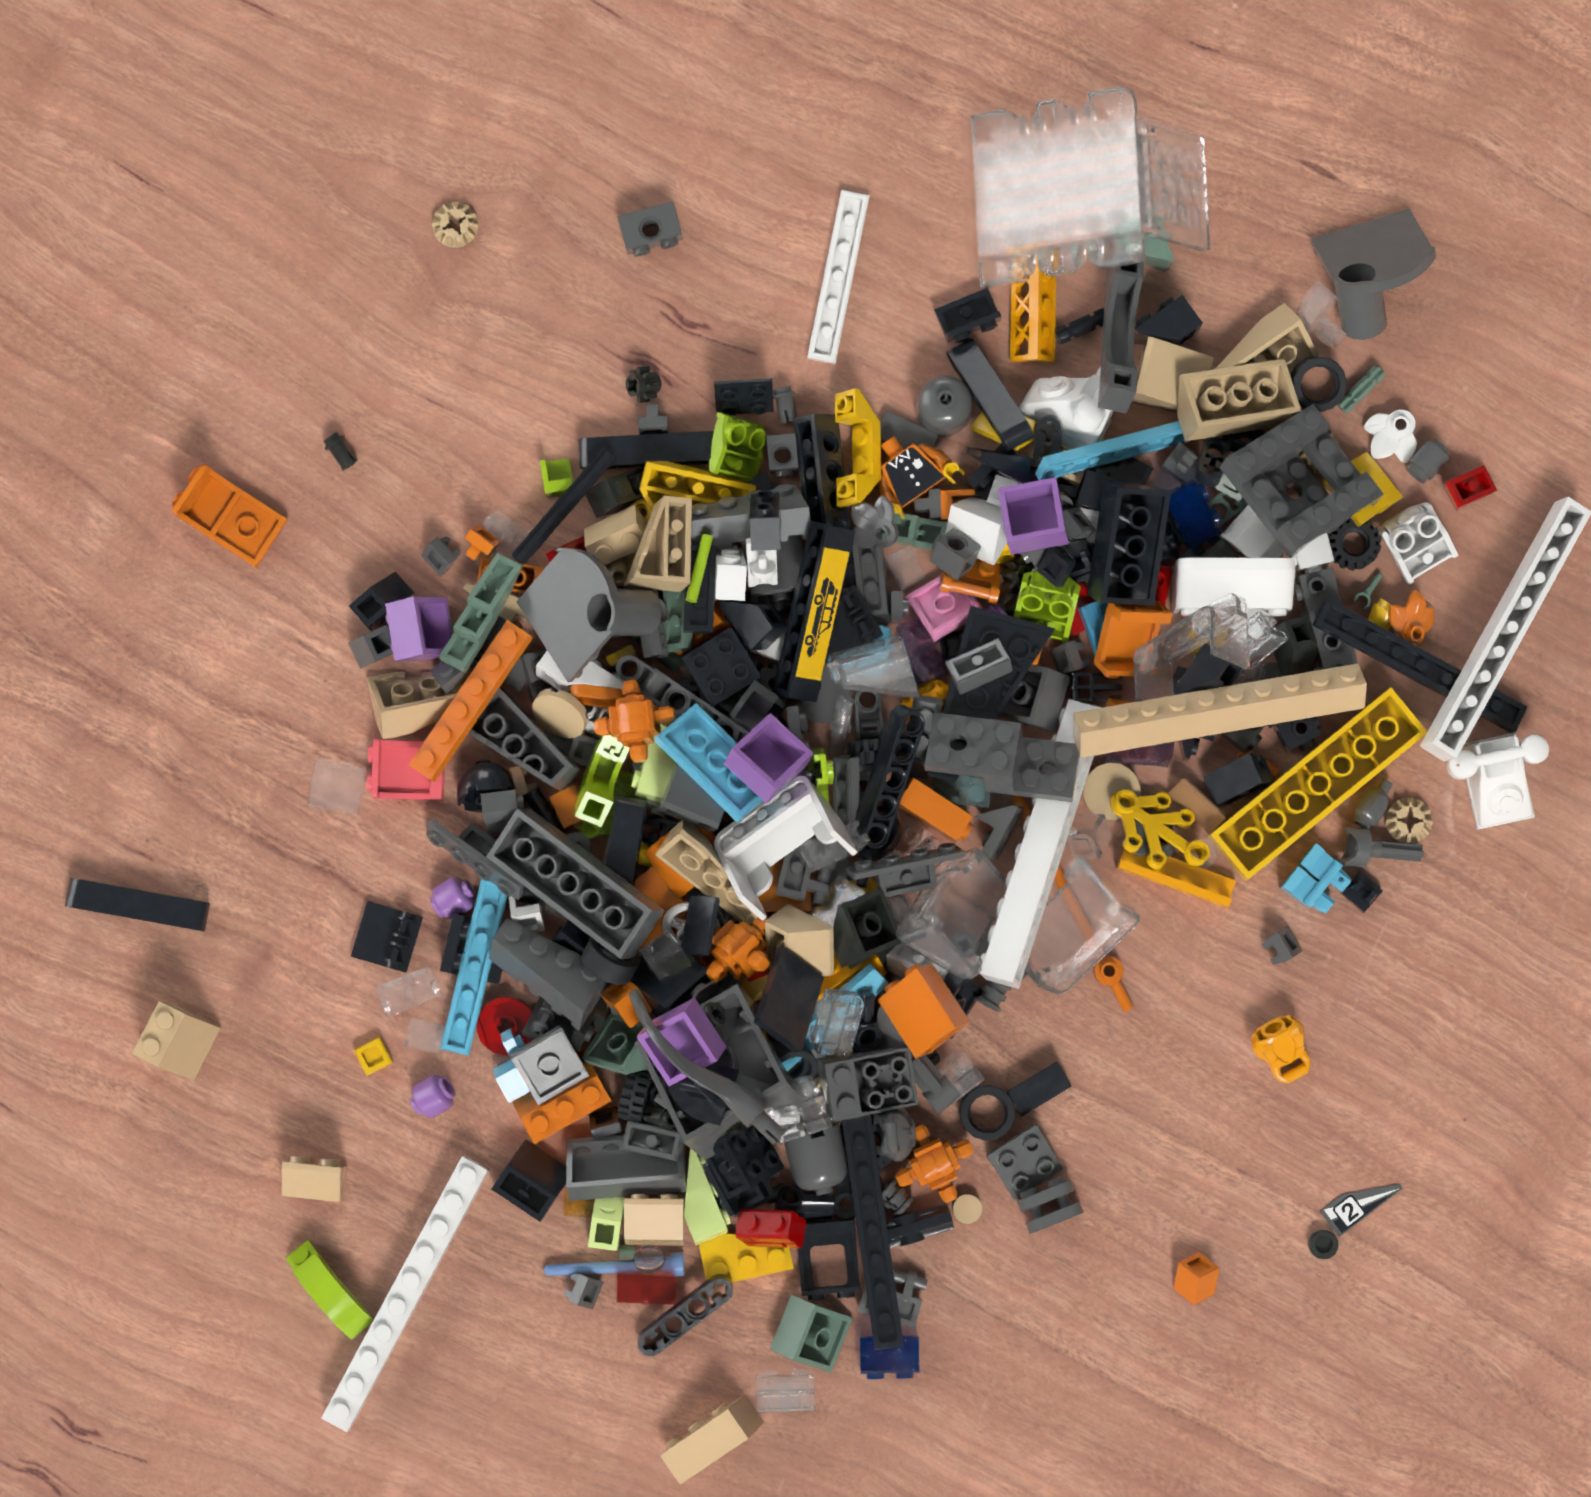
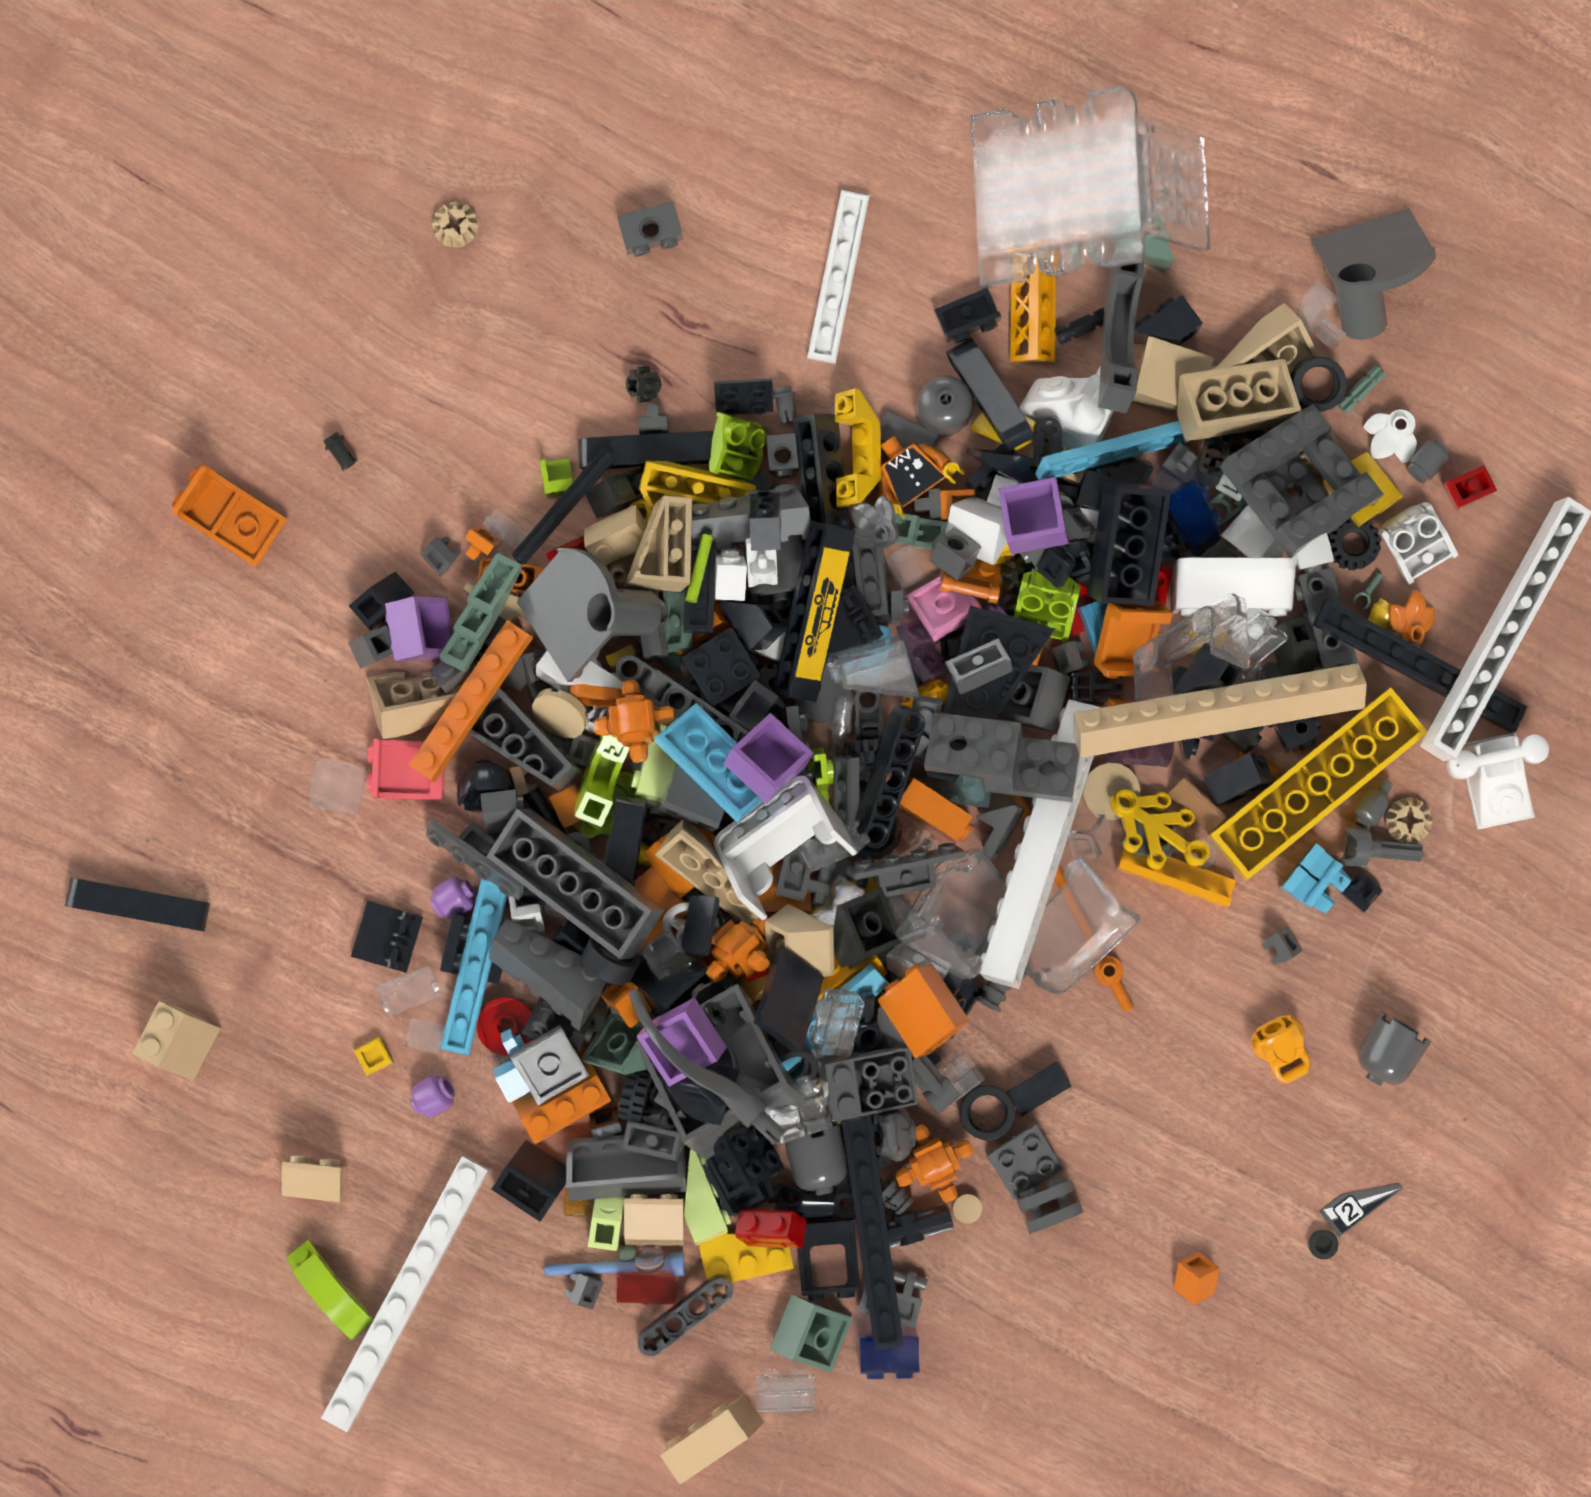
none -> dark grey cylinder [1358,1011,1432,1086]

